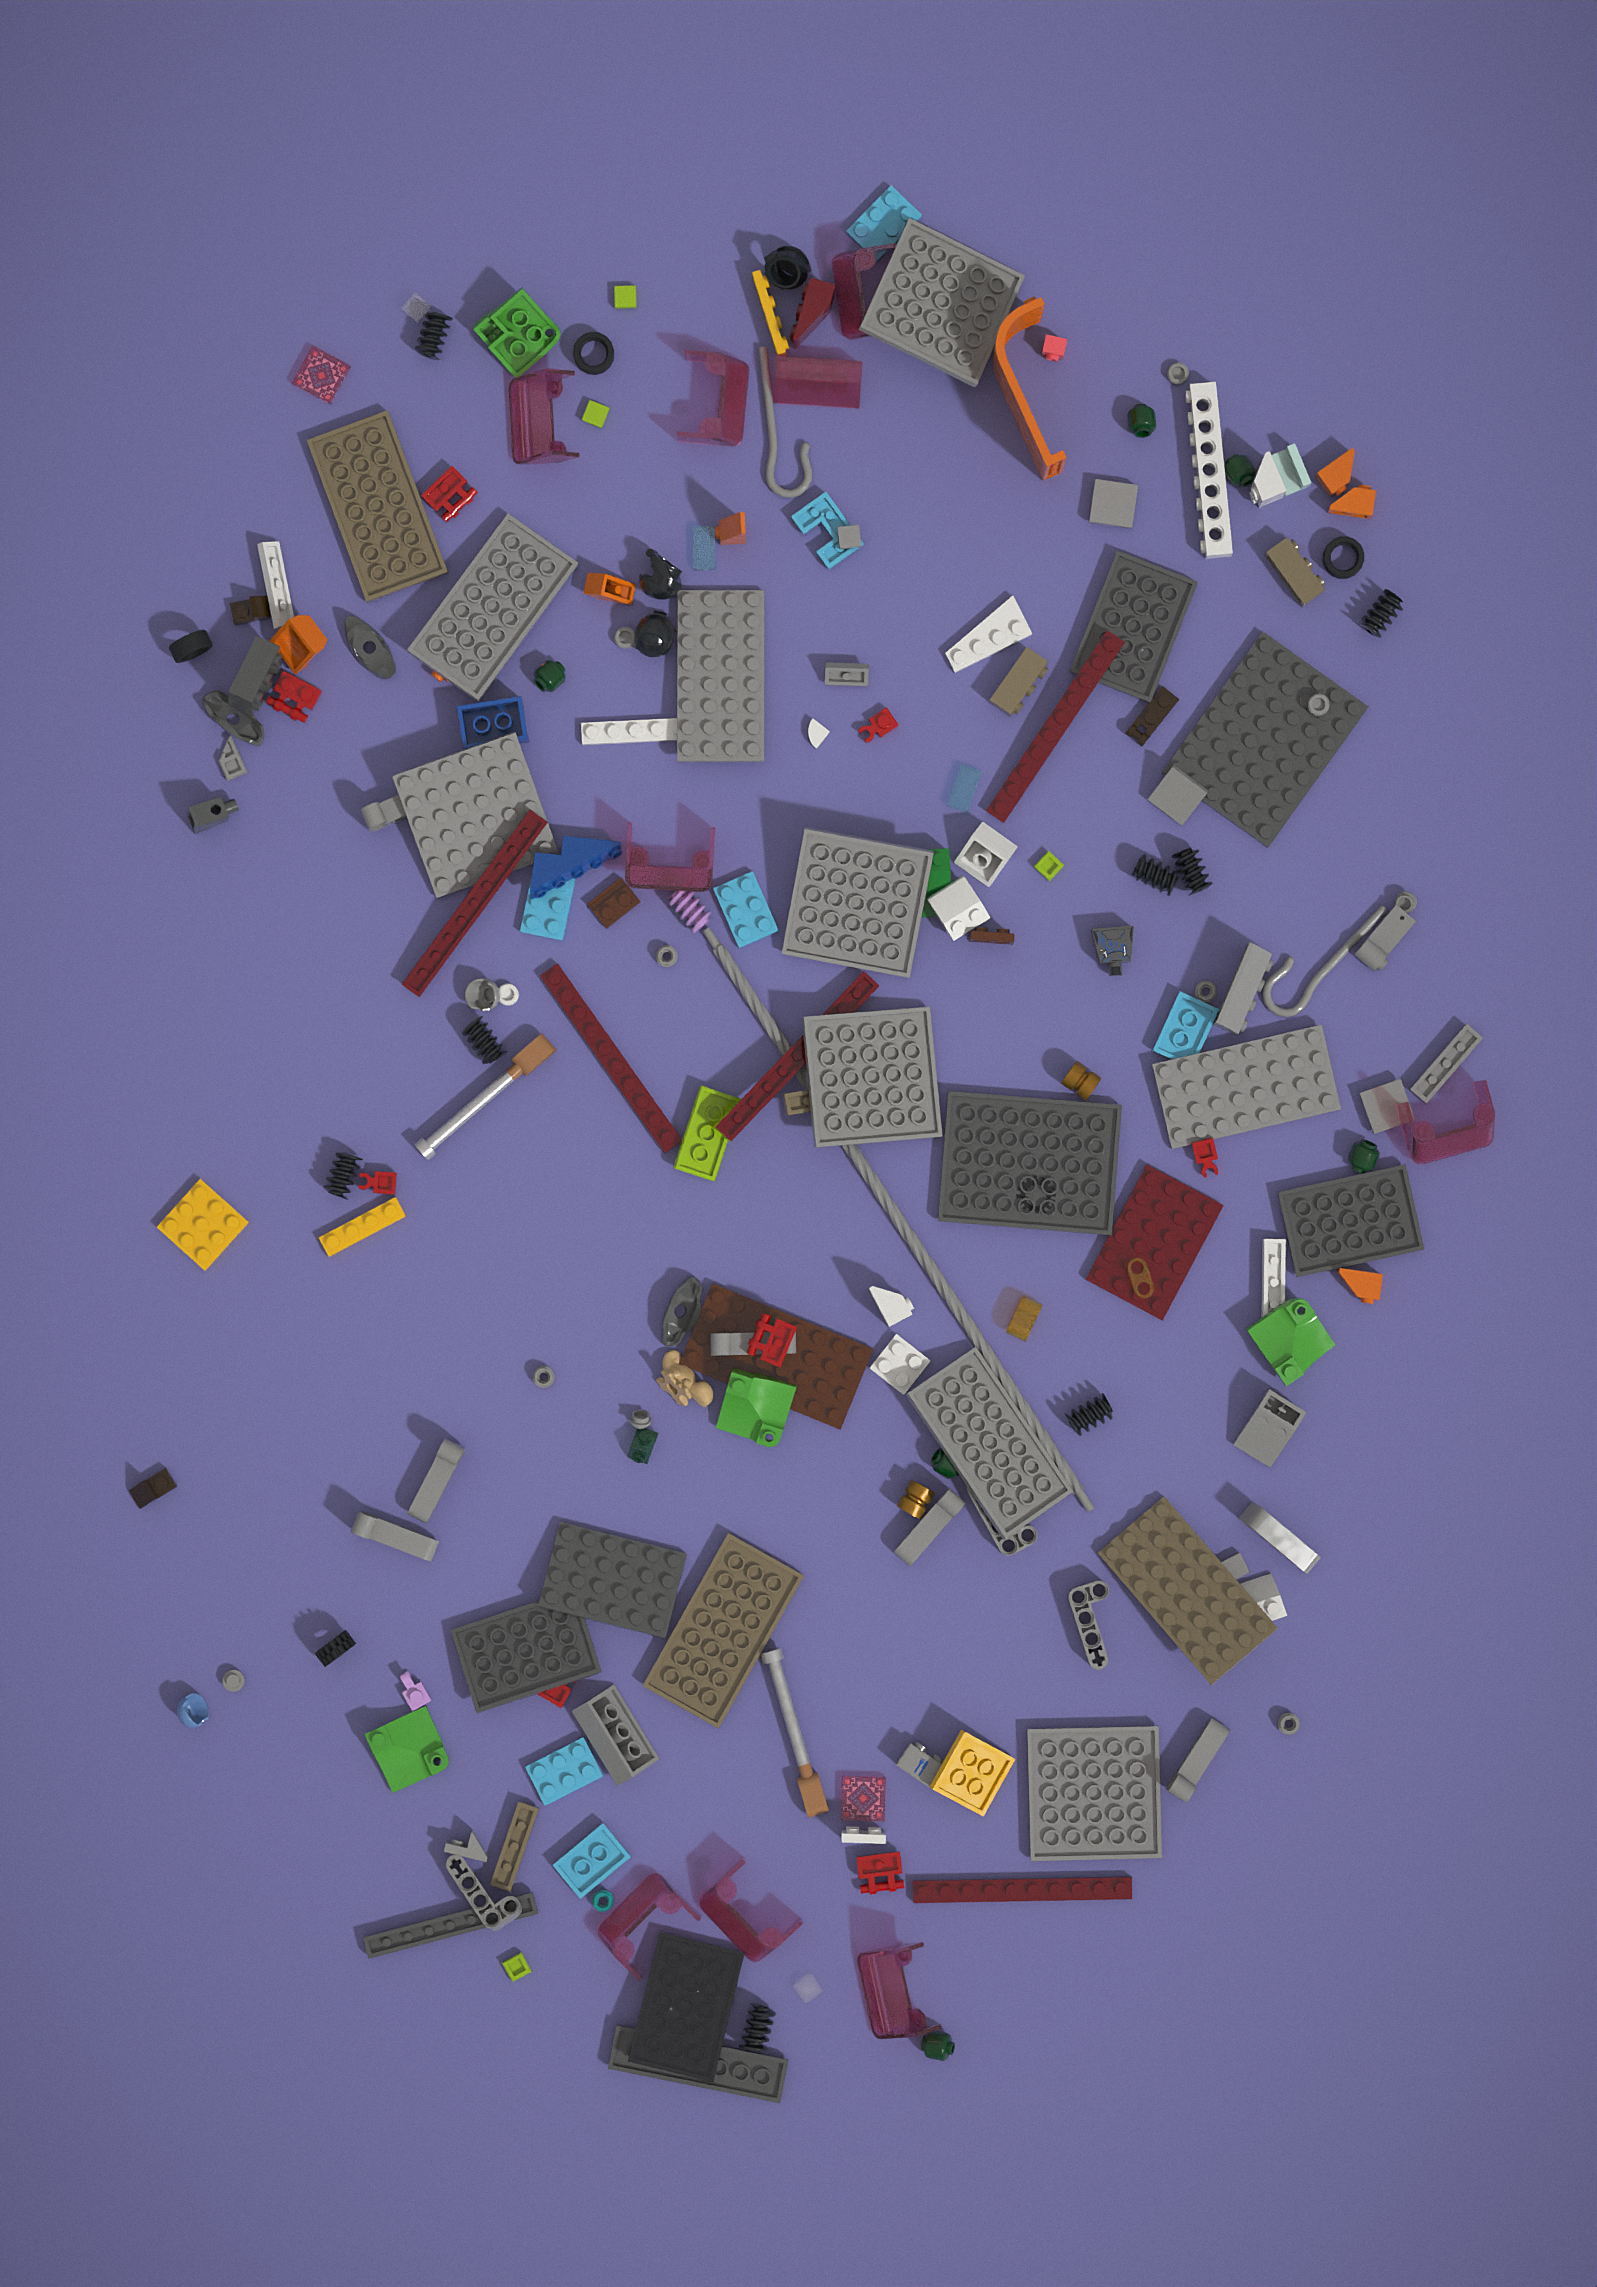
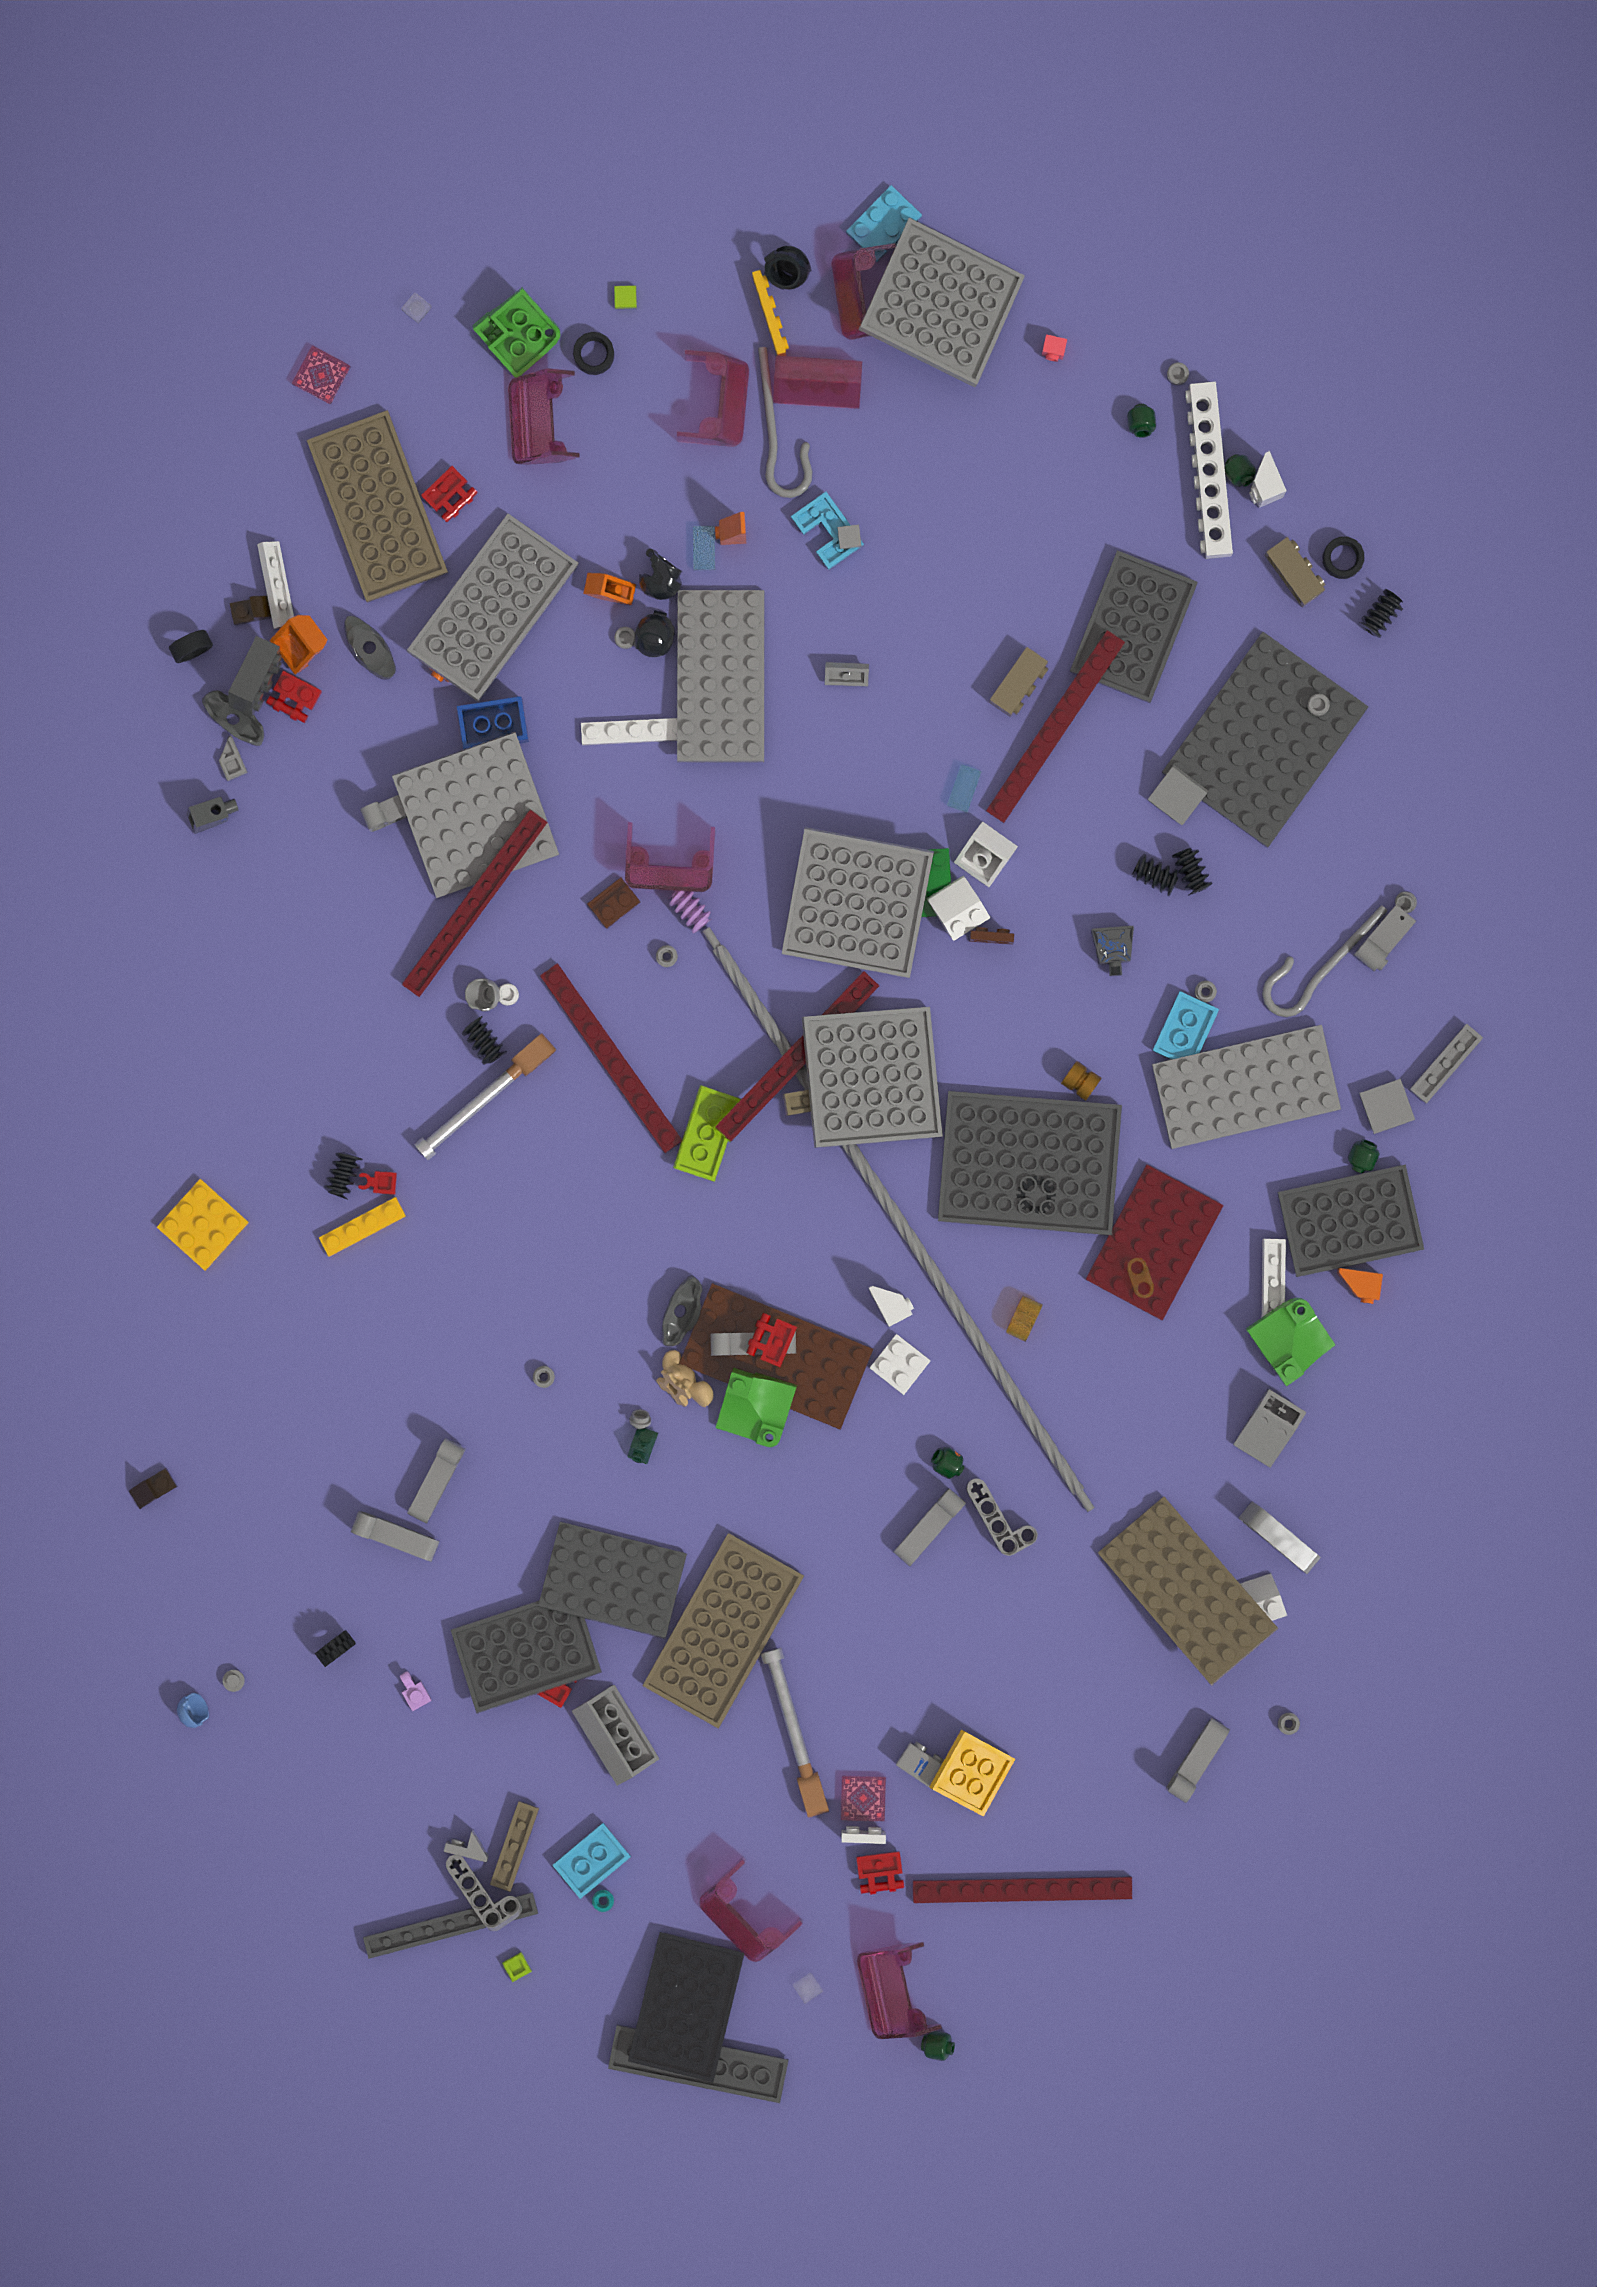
bright green slope [365,1706,449,1793] -> none
black piece [415,312,453,360] -> none
medium azure plate [520,877,576,941] -> none
medium azure plate [525,1737,603,1806] -> none
blue slope [530,836,622,899] -> none
dark green head [533,660,566,692] -> none
lime tile [582,400,610,429] -> none
clear pink windscreen [598,1873,702,1981] -> none
medium azure plate [713,871,779,948] -> none
black piece [739,2003,776,2052] -> none
dark red slope [790,278,835,349] -> none
white tile [808,719,830,749] -> none
red plate [858,707,899,743] -> none
pearl gold wheel [896,1479,935,1520] -> none
light grey plate [905,1347,1074,1540] -> none
white wing [945,596,1032,673] -> none
orange panel [993,296,1067,481] -> none
light grey plate [1027,1726,1162,1861] -> none
lime tile [1034,851,1064,881] -> none
black piece [1064,1393,1113,1436] -> none
light grey beam [1068,1580,1109,1670] -> none
light grey tile [1089,479,1138,529] -> none
dark brown plate [1125,686,1179,747] -> none
red plate [1191,1137,1218,1178] -> none
light grey slope [1213,942,1274,1035] -> none
light grey tile [1221,1552,1250,1579] -> none
light aqua panel [1272,443,1311,496] -> none
orange slope [1315,448,1355,497] -> none
orange slope [1327,485,1376,519] -> none
clear pink windscreen [1395,1080,1495,1165] -> none

